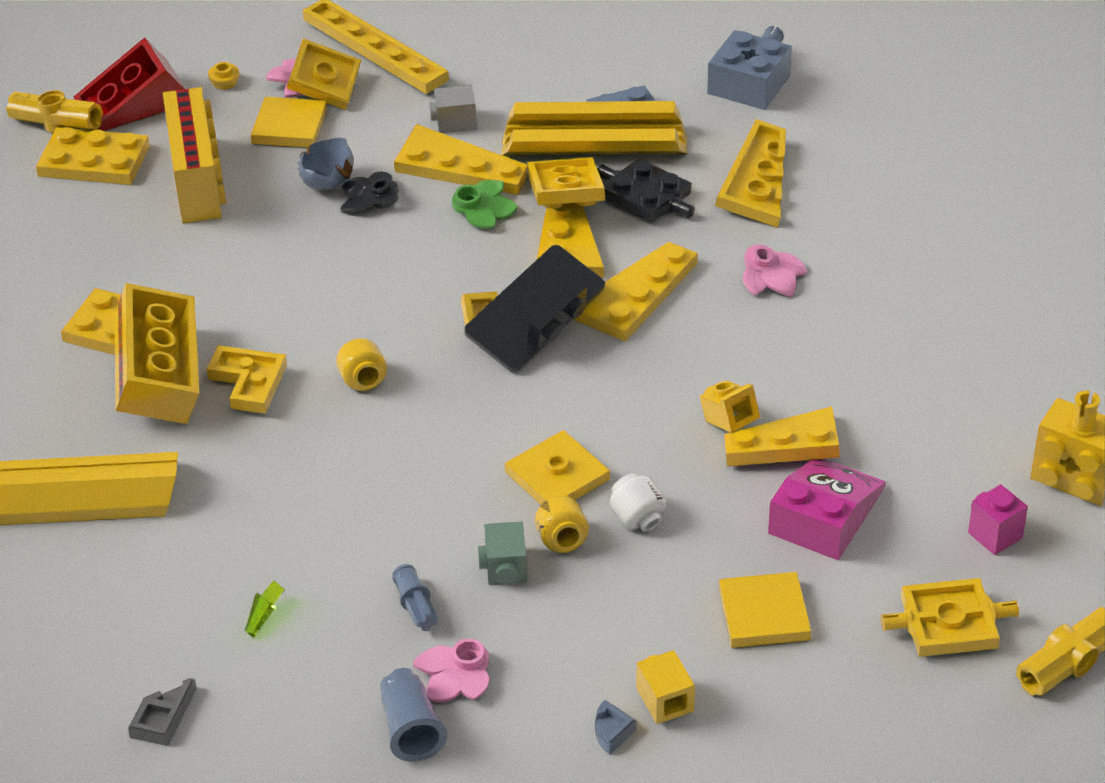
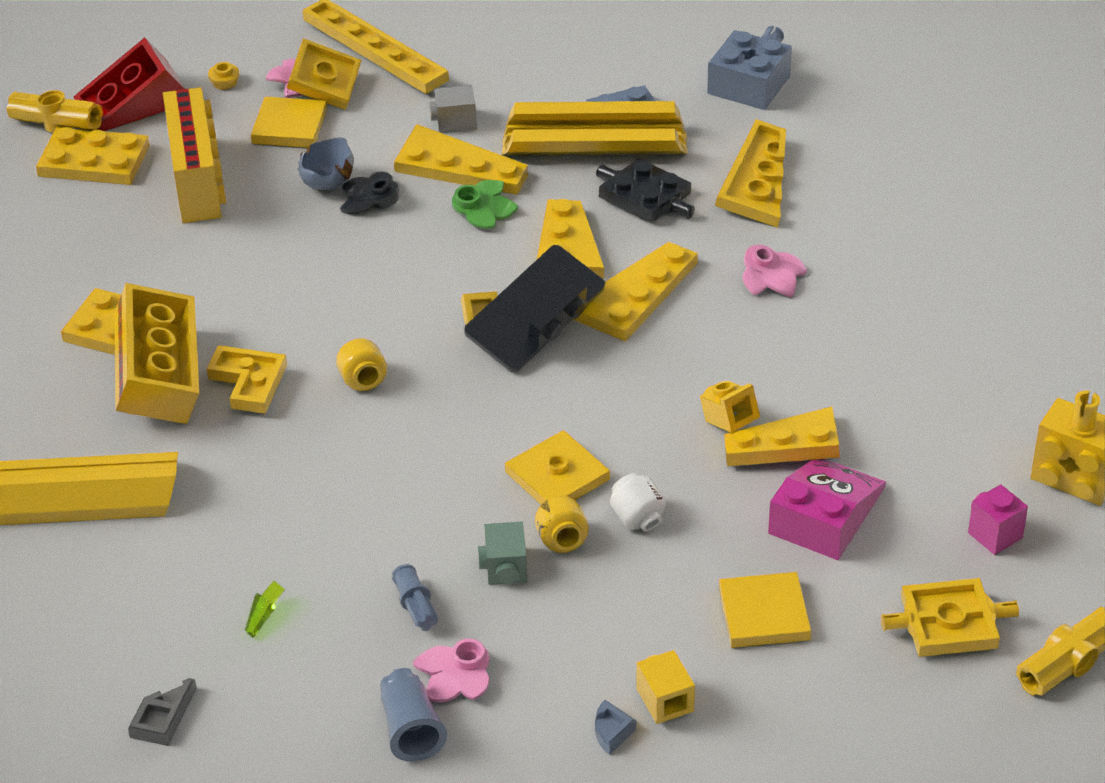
yellow plate [527,157,605,209] -> none

